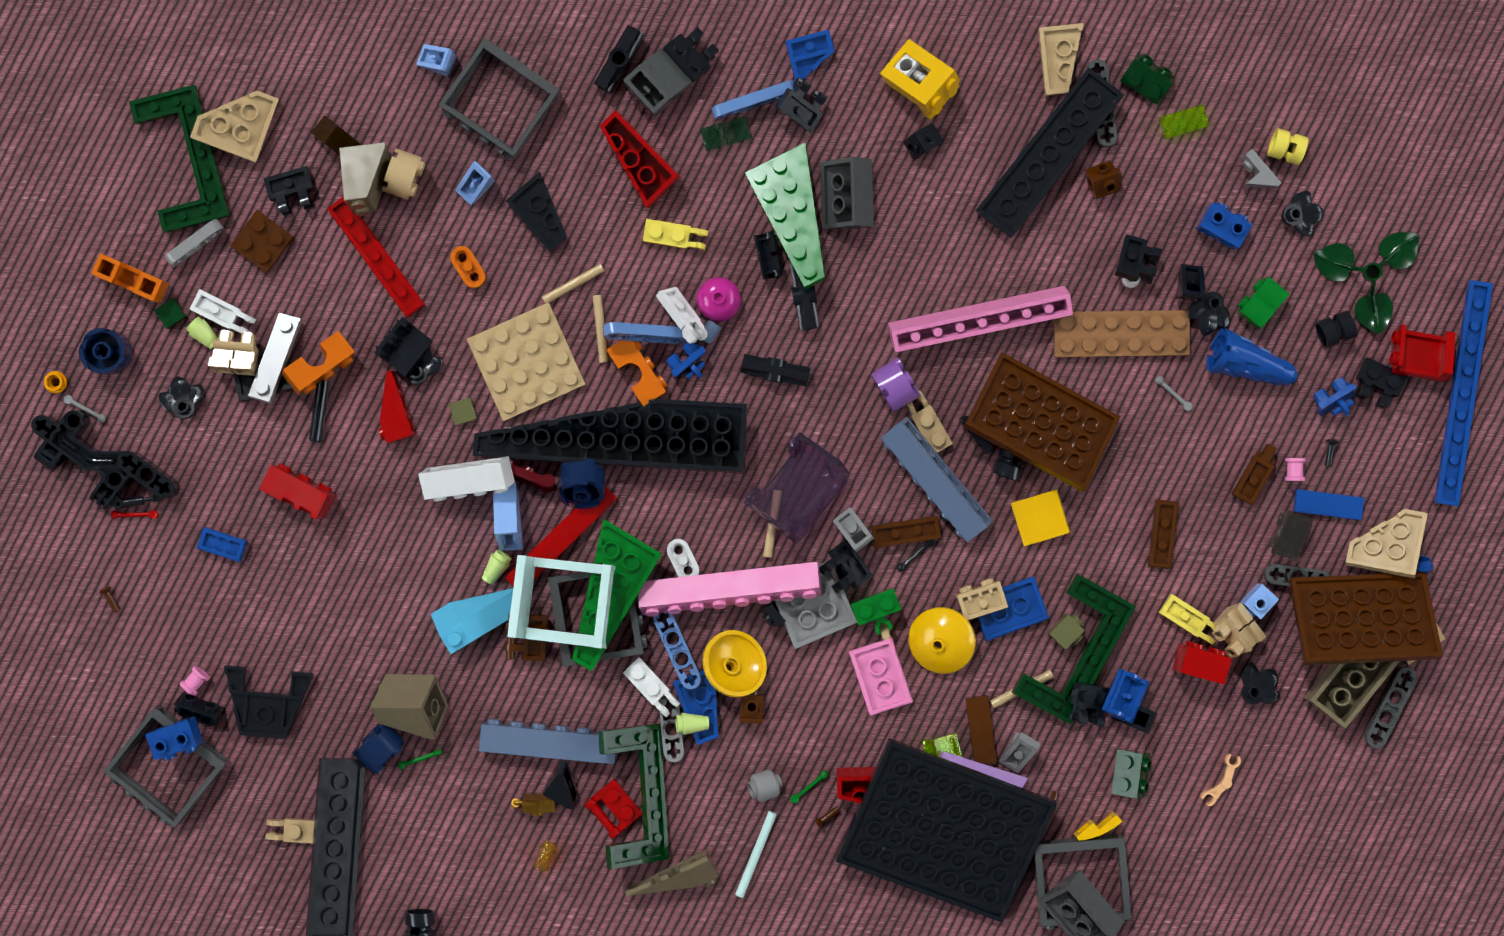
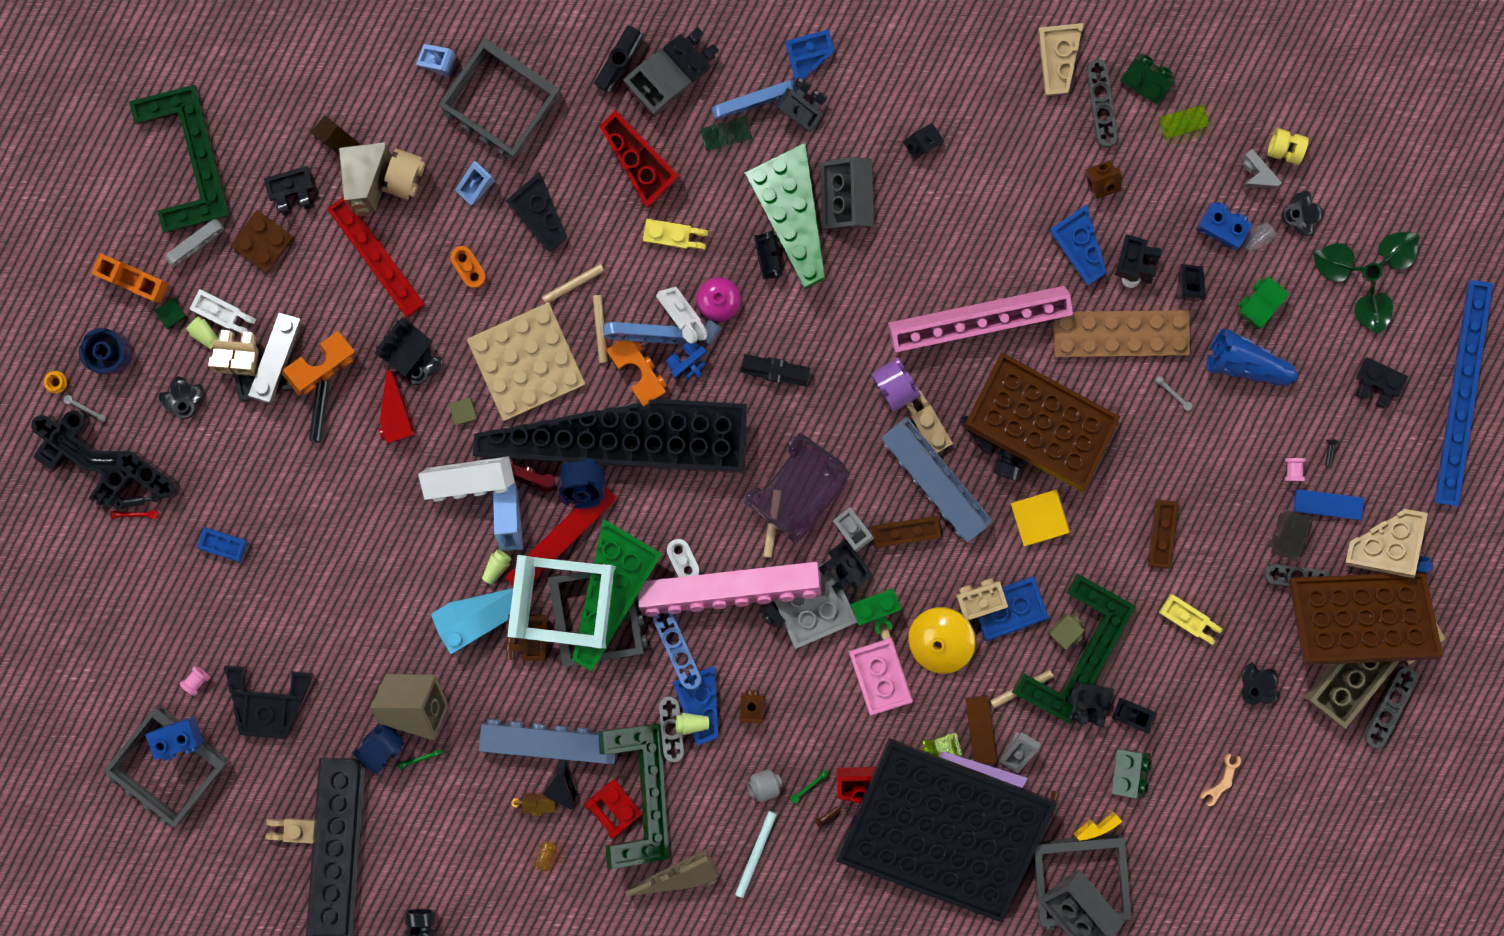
reddish brown piece [99,586,120,613] -> none
black hinge [174,692,225,727] -> none
tan plate [190,91,279,163] -> none
red wedge [259,463,336,519] -> none
white hinge [623,657,680,717] -> none
yellow dish [703,630,767,697] -> none
black piece [790,263,819,331] -> none
yellow brick [880,39,960,120] -> none
black hinge [897,539,935,572] -> none
black plate [975,67,1125,239] -> none
blue hinge [1102,668,1150,724] -> none
red brick [1172,641,1232,685] -> none
black plate [1188,291,1230,336] -> none
tan hips [1212,602,1266,658] -> none
reddish brown hinge [1231,444,1277,505] -> none
light blue brick [1239,583,1279,619] -> none
blue hips [1313,377,1357,417] -> none
black wheel [1315,310,1358,349] -> none
red panel [1389,324,1456,382] -> none
none -> blue wing [1049,204,1107,286]
none -> clear cone [1242,221,1277,253]

